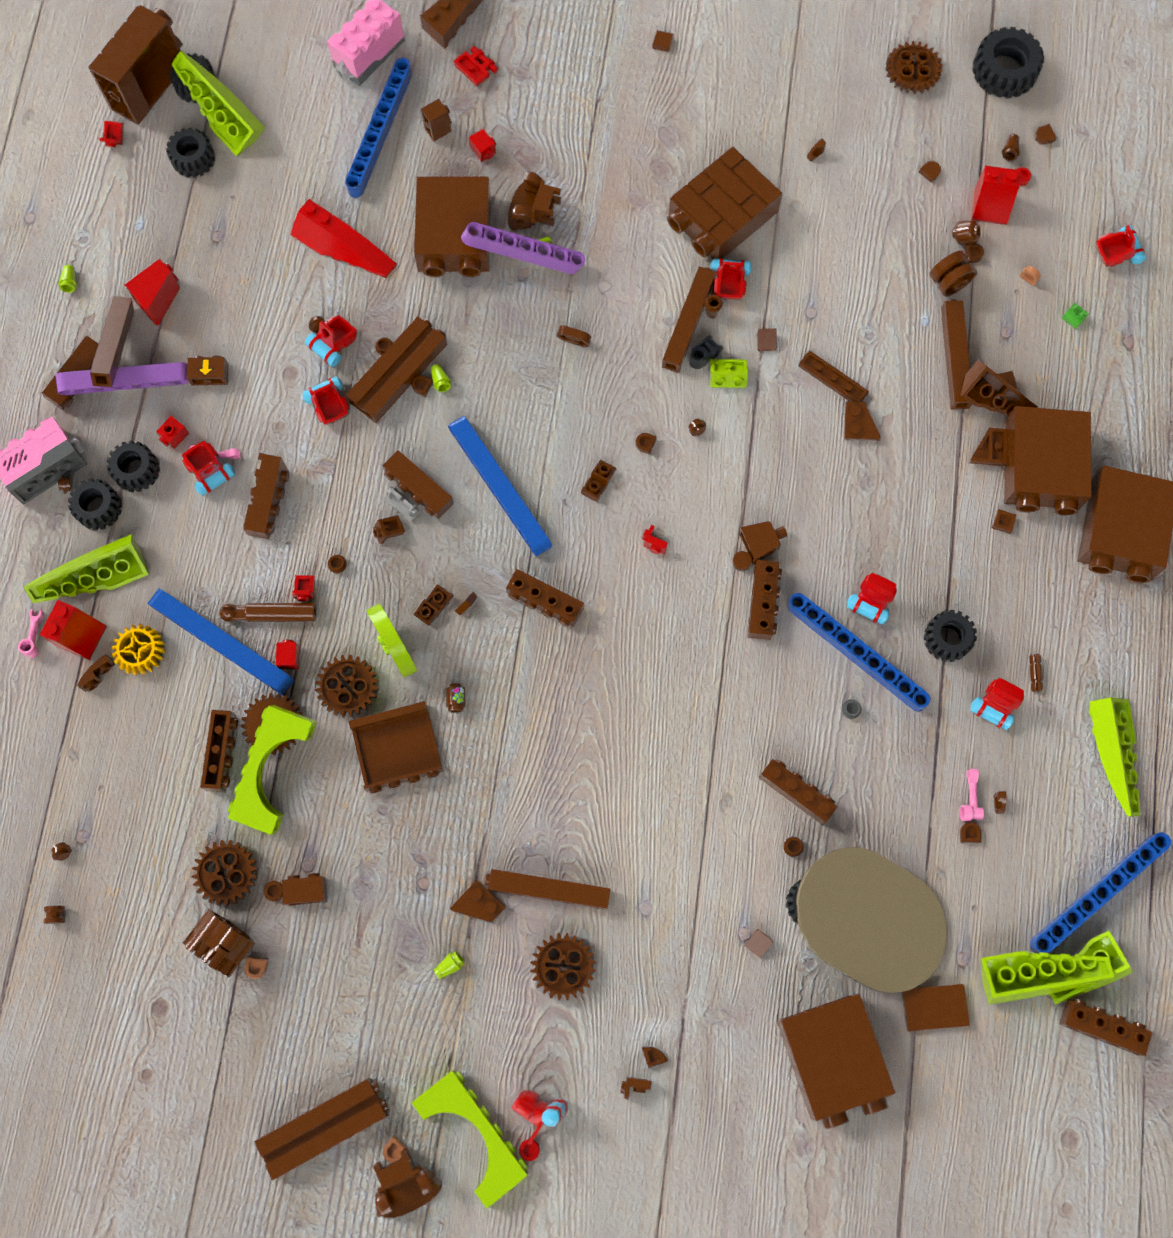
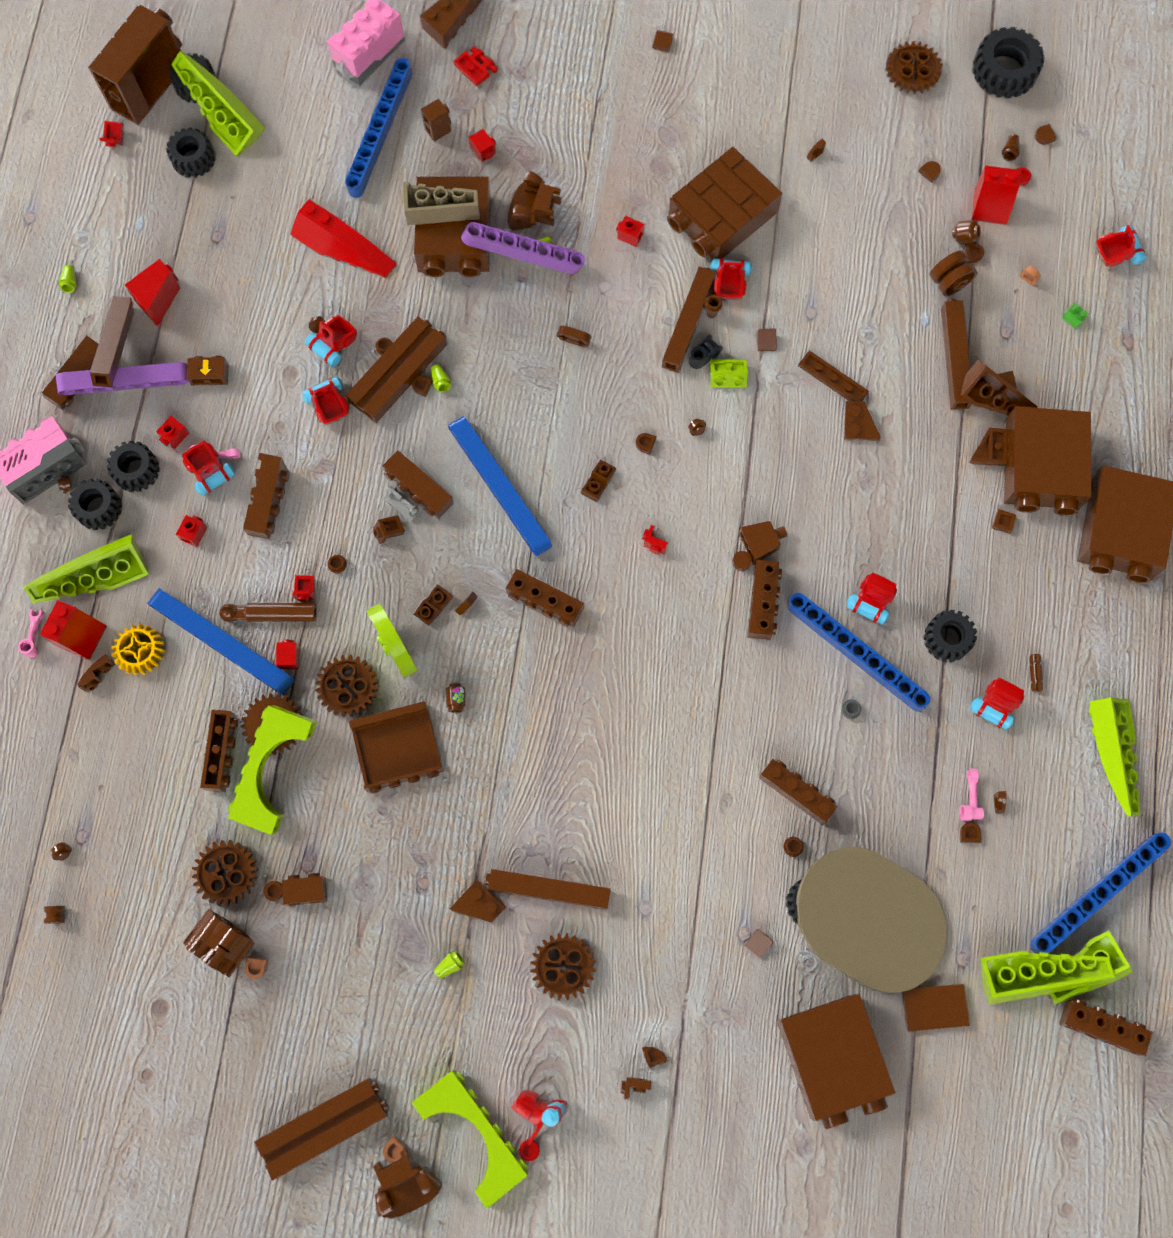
none -> red brick [175,515,207,547]
none -> dark tan wedge [403,182,480,225]
none -> red brick [616,216,645,247]

